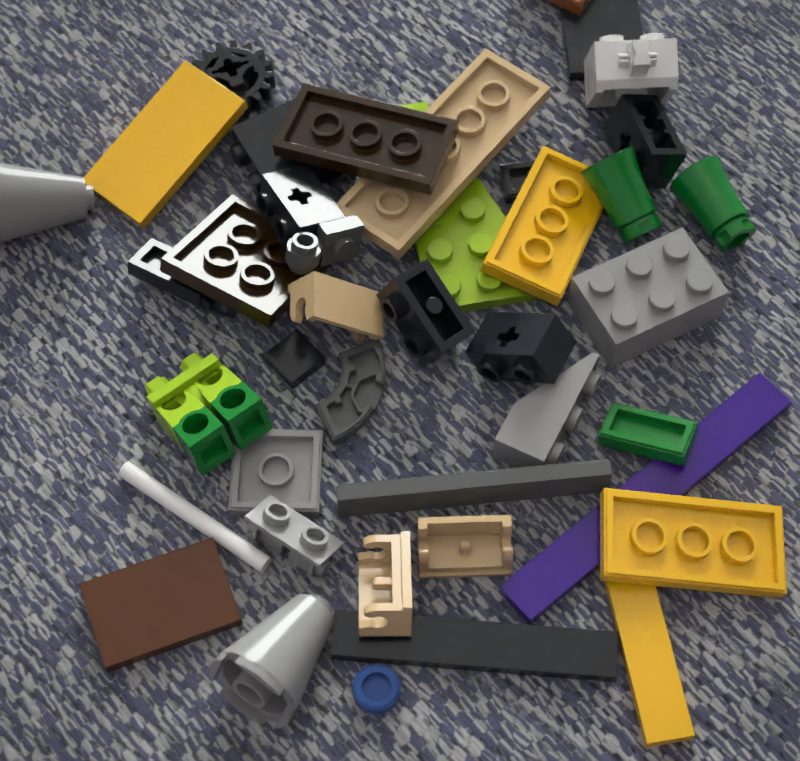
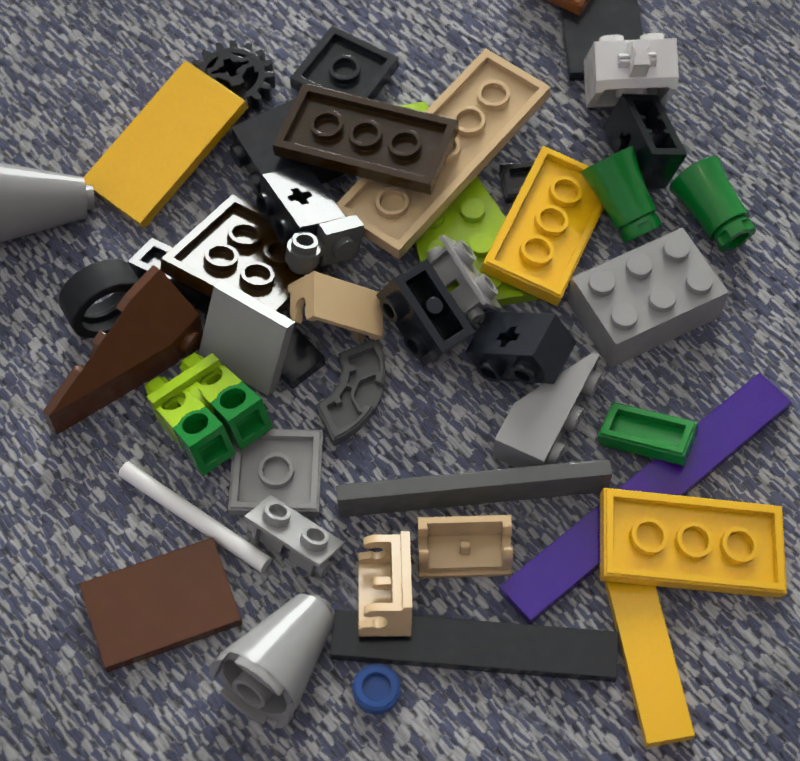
none -> reddish brown wedge [43,264,203,435]
none -> black tyre [59,259,139,338]
none -> light grey tile [198,280,295,396]
none -> black plate [290,25,399,100]
none -> light grey hinge [427,235,502,324]

